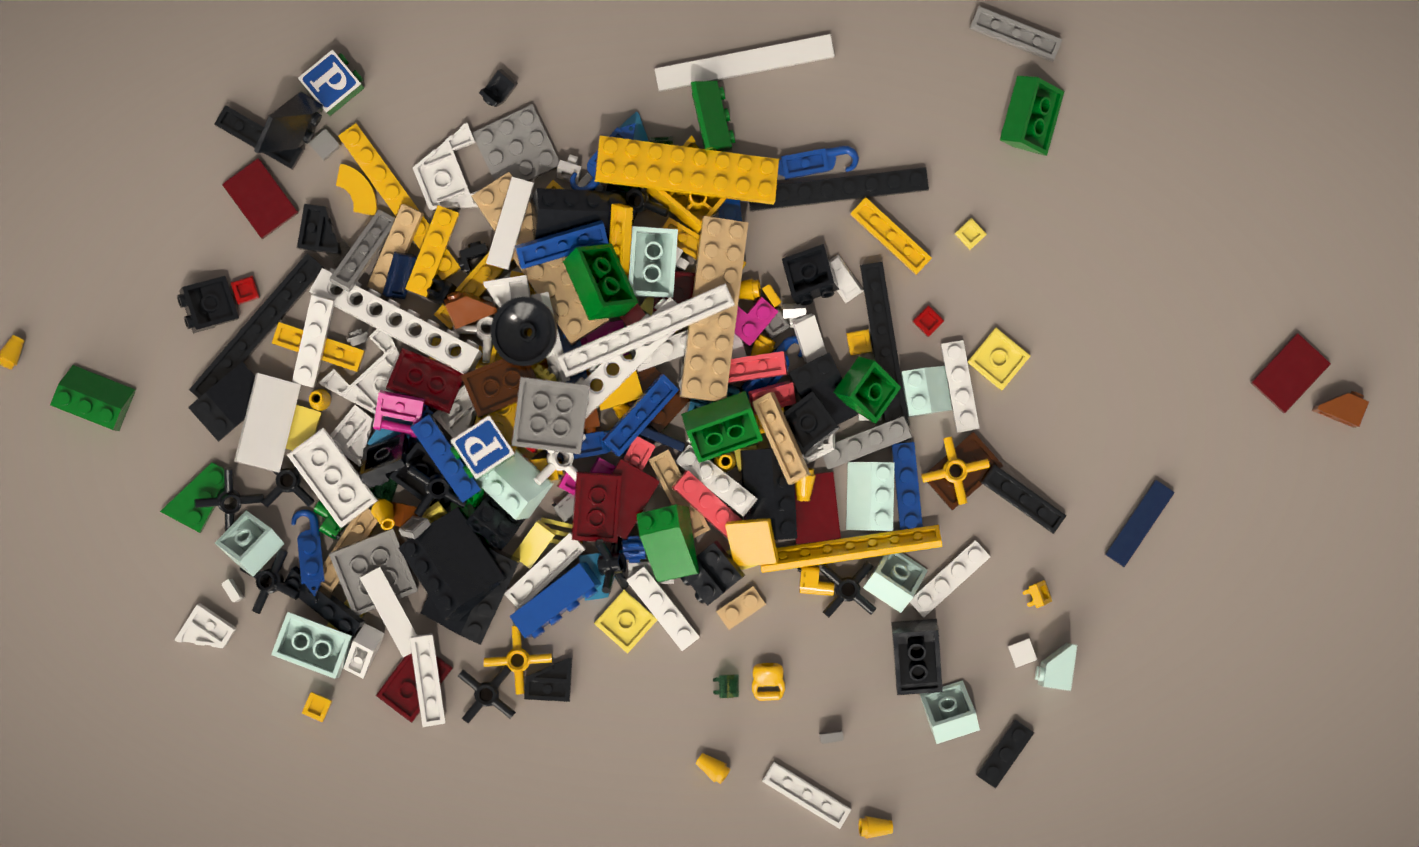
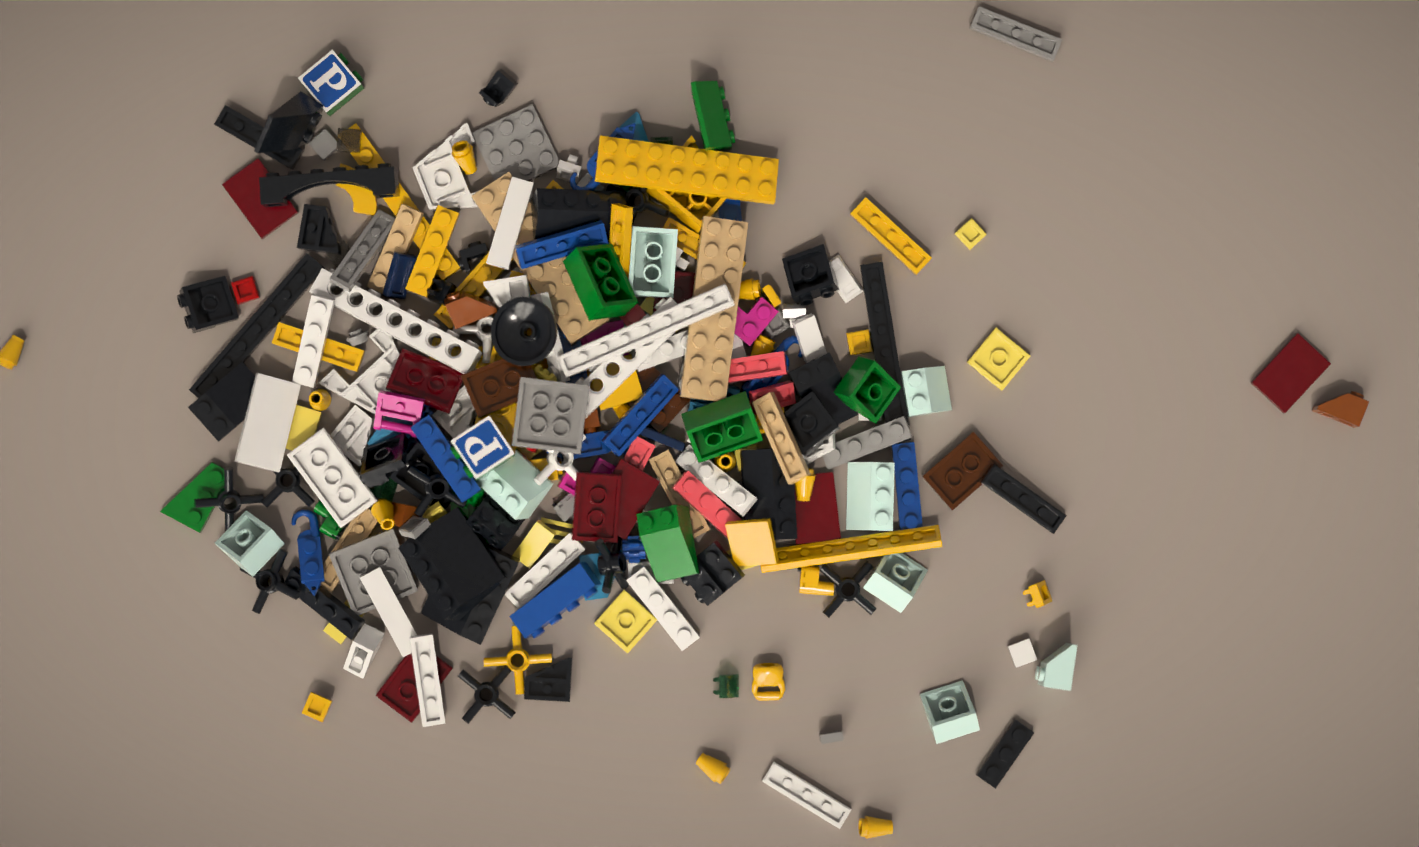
green slope [50,365,136,431] -> none
white wing [175,603,237,648] -> none
white tile [222,579,245,602] -> none
light aqua slope [271,612,352,679] -> none
white tile [654,34,835,92] -> none
tan plate [716,586,766,630] -> none
black plate [749,167,929,212] -> none
blue plate [778,146,859,180] -> none
black slope [891,619,943,695] -> none
white plate [909,540,991,618] -> none
red tile [912,305,944,337] -> none
yellow bar [921,437,990,505] -> none
white plate [941,340,980,433] -> none
green slope [1000,76,1065,156] -> none
dark blue tile [1104,480,1175,567] -> none
none -> black arch [259,163,399,207]
none -> clear smoke tile [336,128,362,153]
none -> yellow cone [451,140,477,175]

